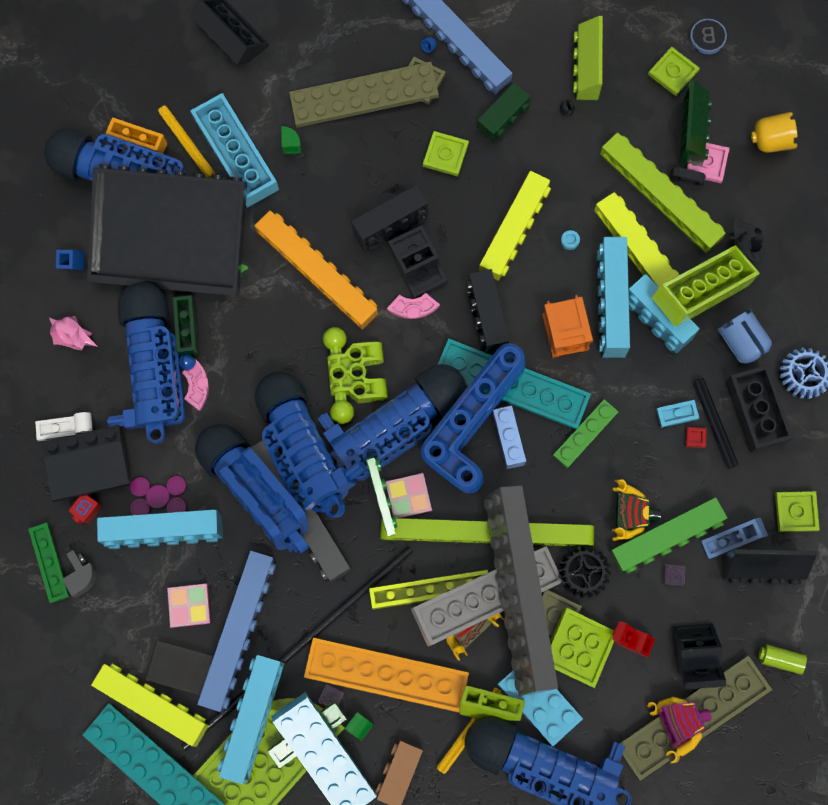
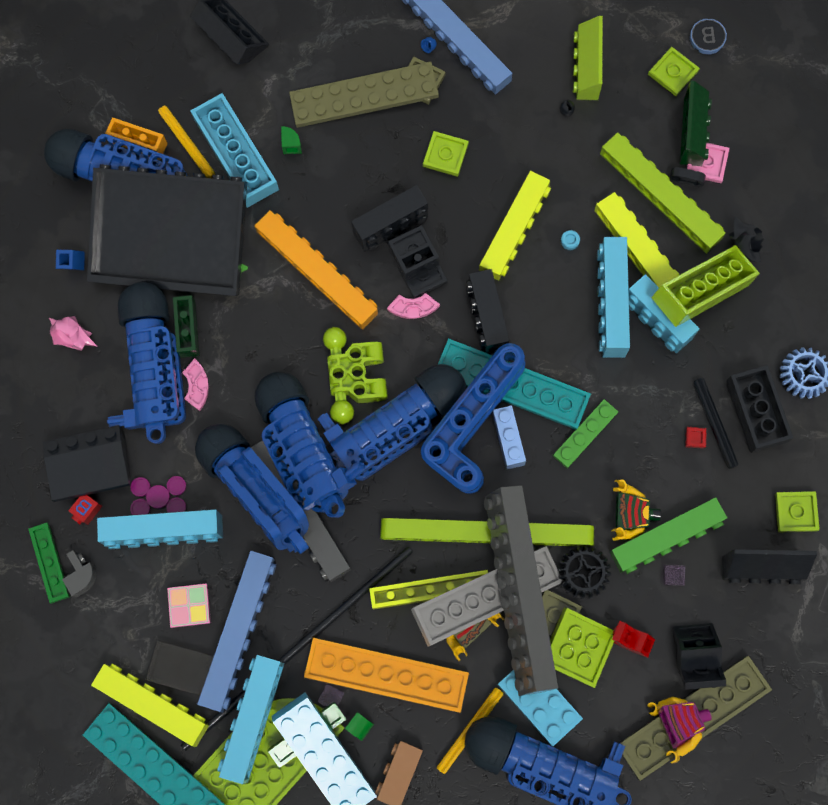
white plate [35,412,93,441] -> none
blue hinge [179,354,196,371] -> none
plate [365,455,397,536] -> none
tile [386,473,432,519] -> none
lime slope [460,686,525,721] -> none
dark green brick [477,83,531,141] -> none
orange container [542,295,593,358] -> none
medium azure plate [656,400,699,428] -> none
medium blue slope [701,518,768,559] -> none
medium blue cylinder [717,308,772,363] -> none
yellow cylinder [751,112,797,153] -> none
lime brick [758,644,807,675] -> none

